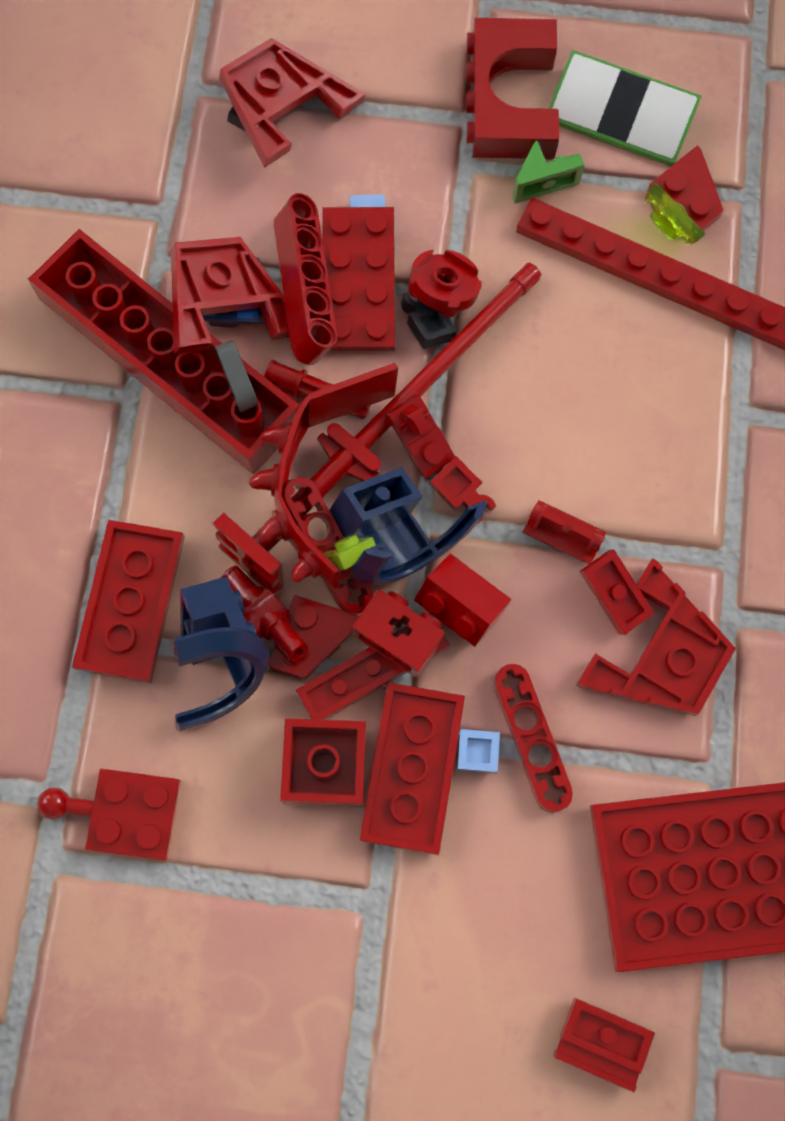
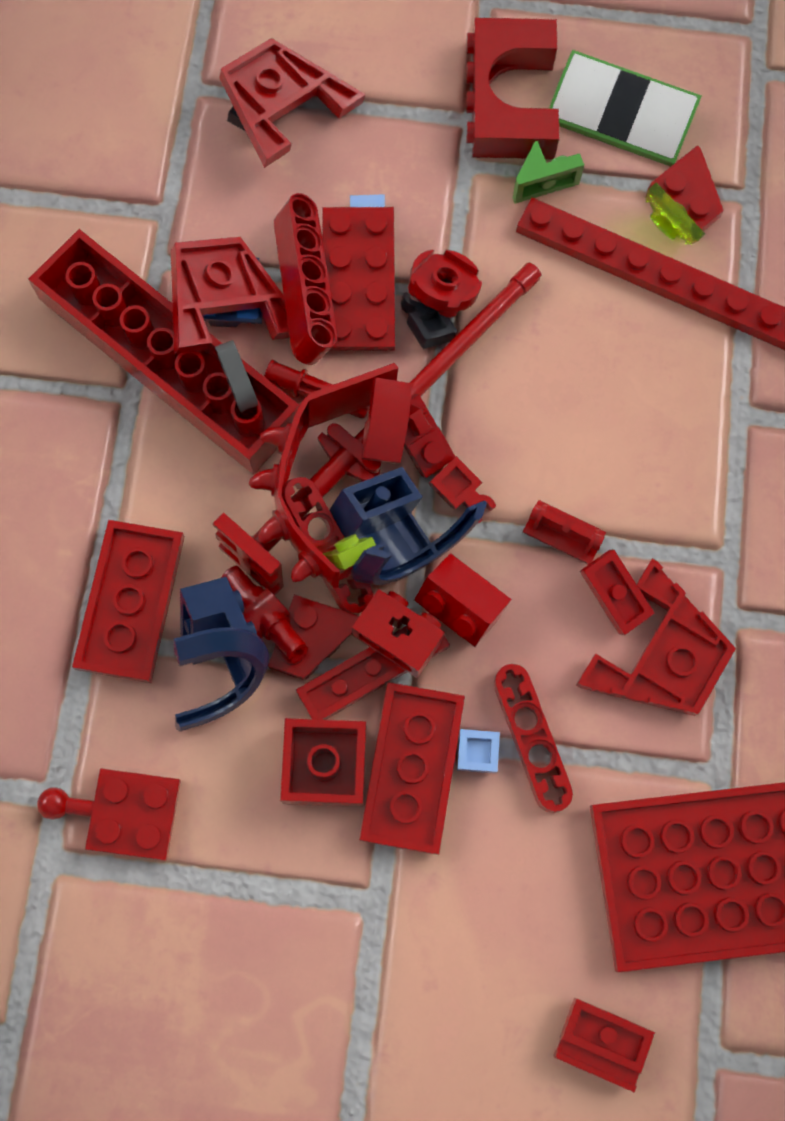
none -> red slope [362,377,413,465]

